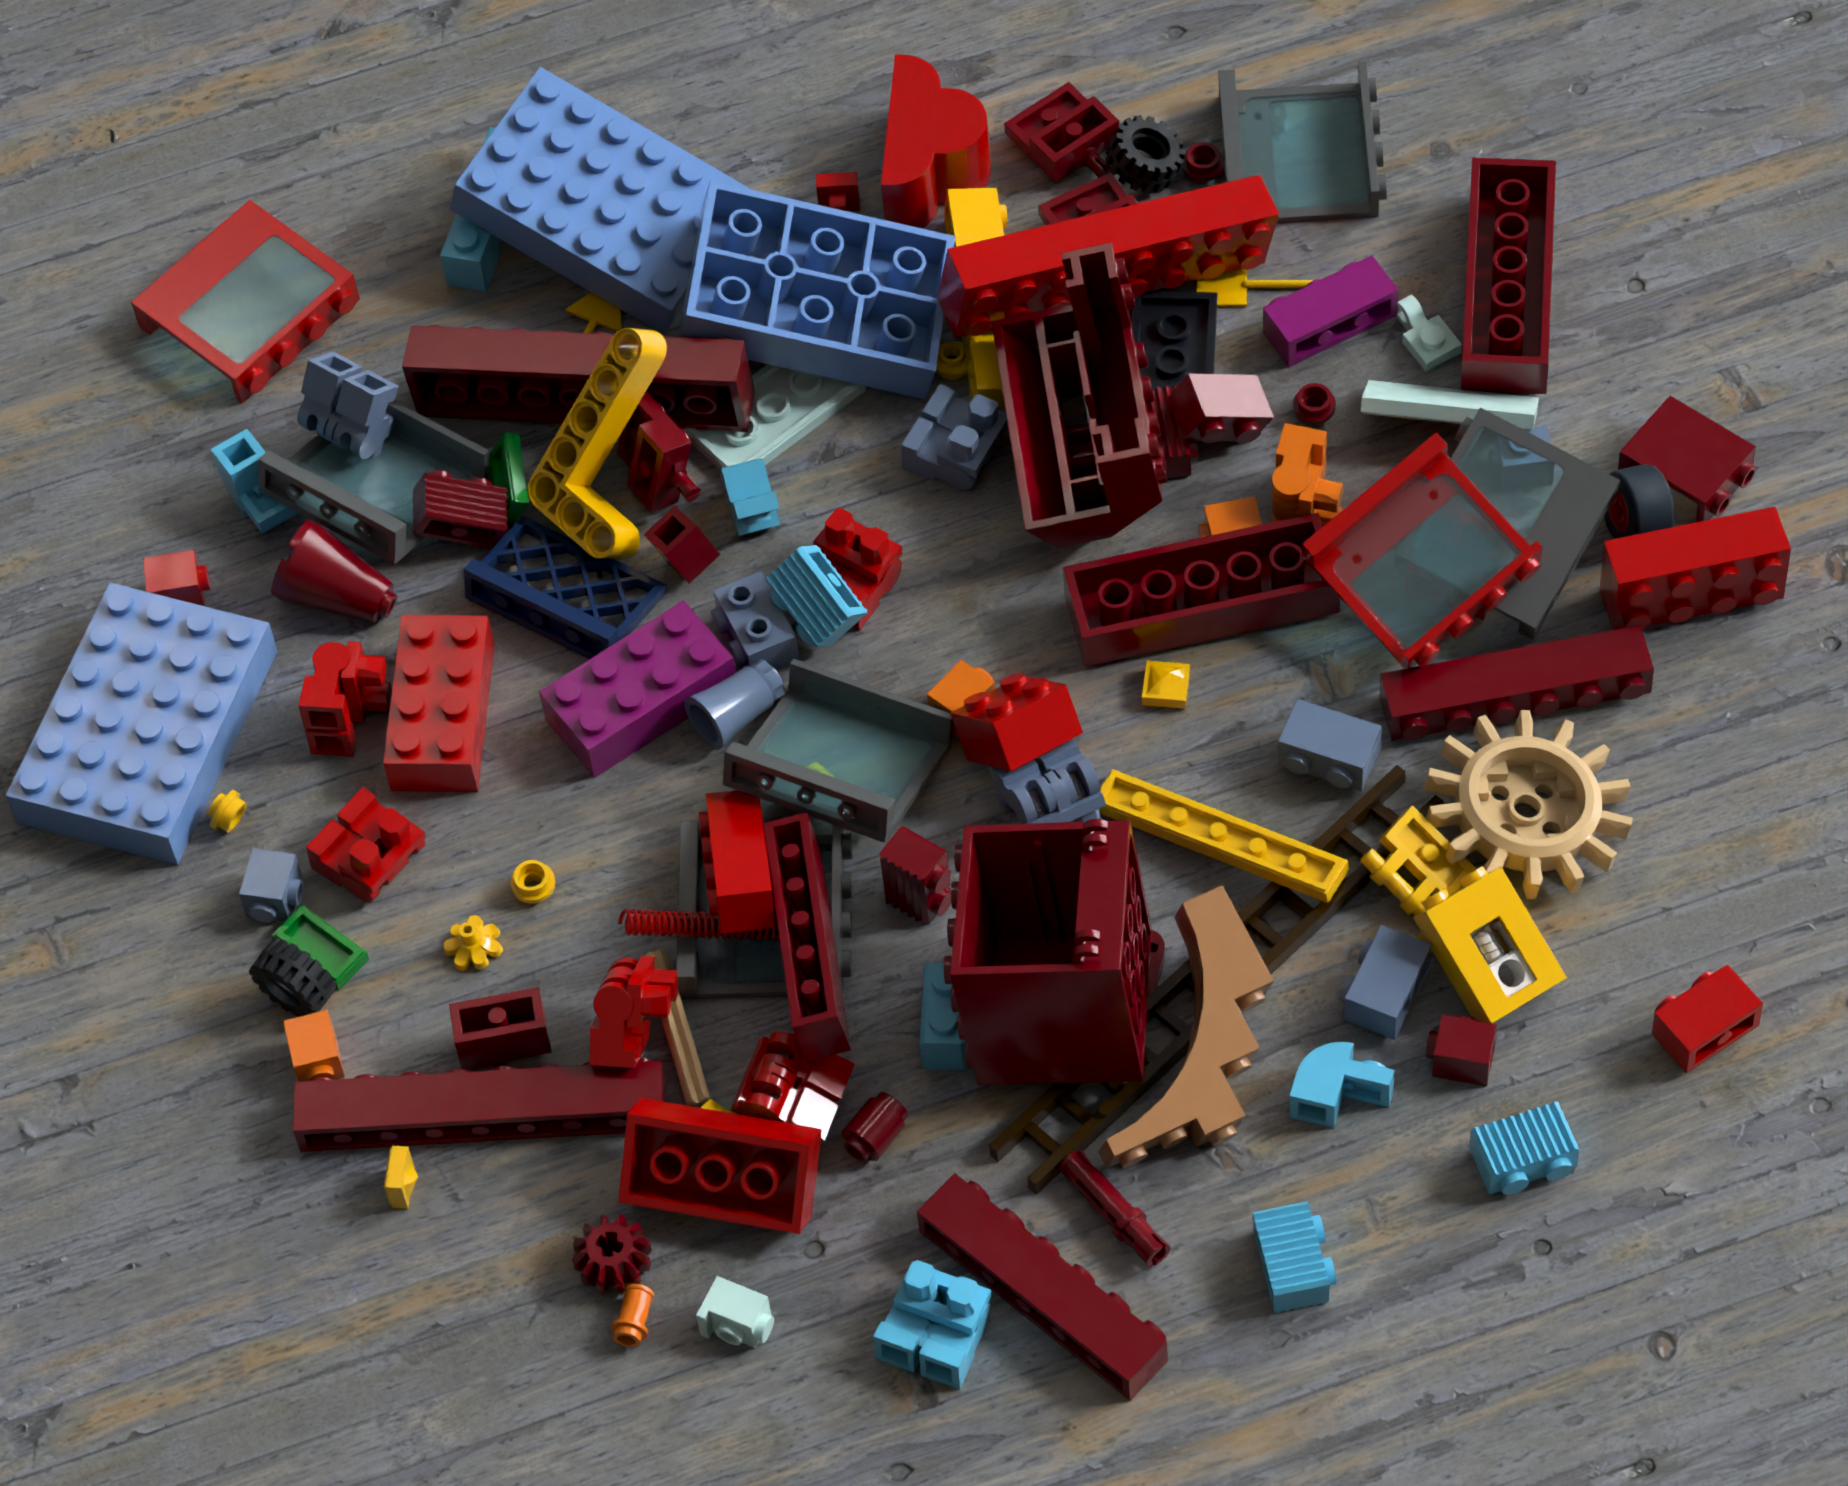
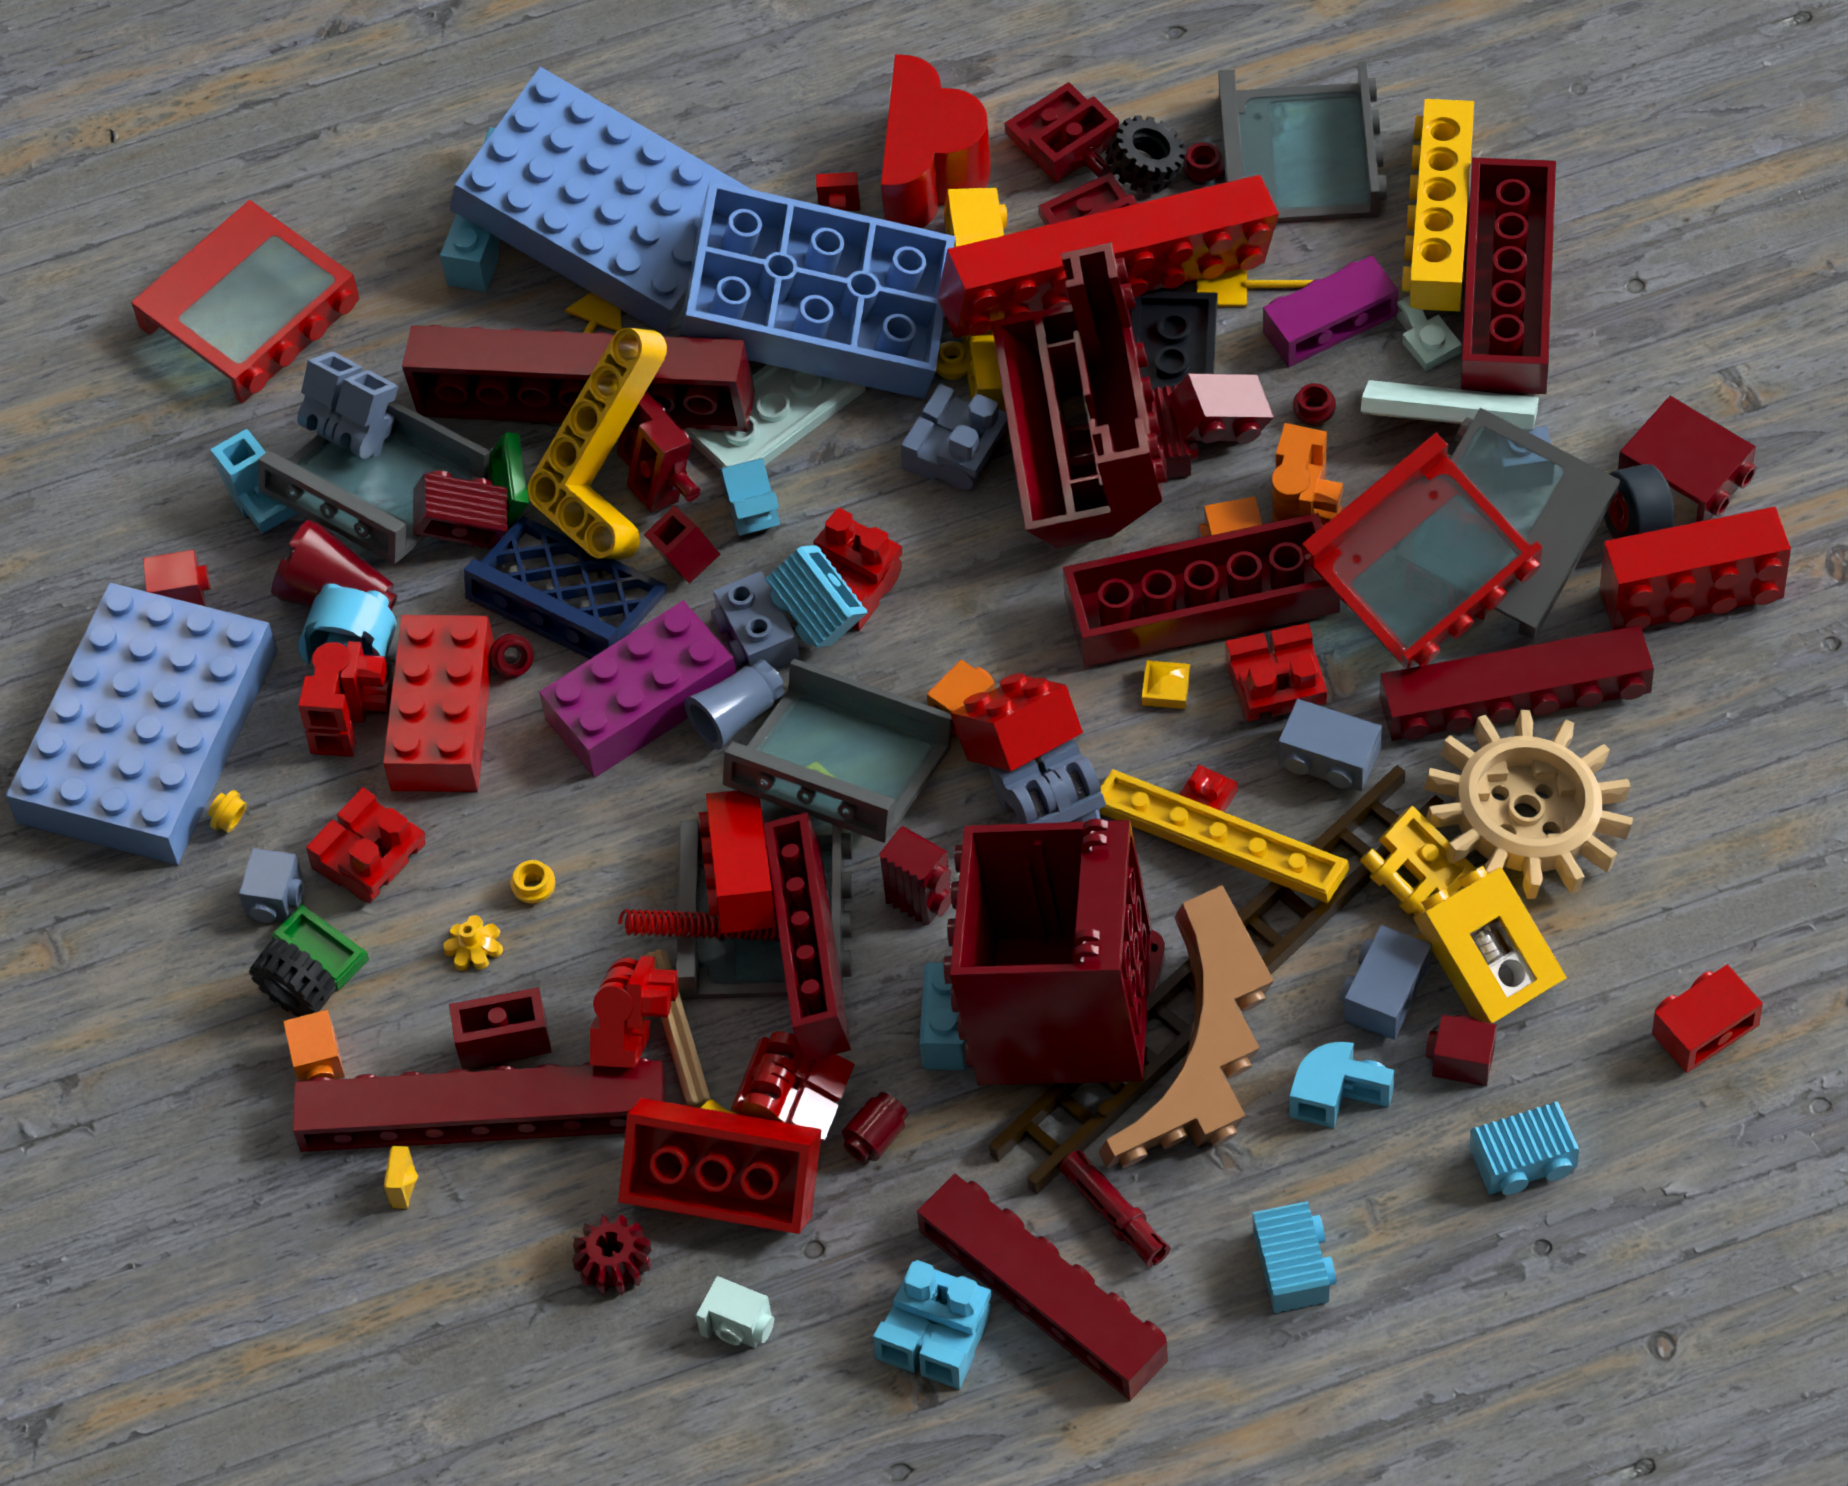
orange pin [611,1284,654,1348] -> none
none -> medium azure brick [298,584,397,665]
none -> dark red plate [490,633,534,678]
none -> red tile [1179,764,1238,812]
none -> red hips [1225,623,1327,722]
none -> yellow brick [1402,99,1474,312]

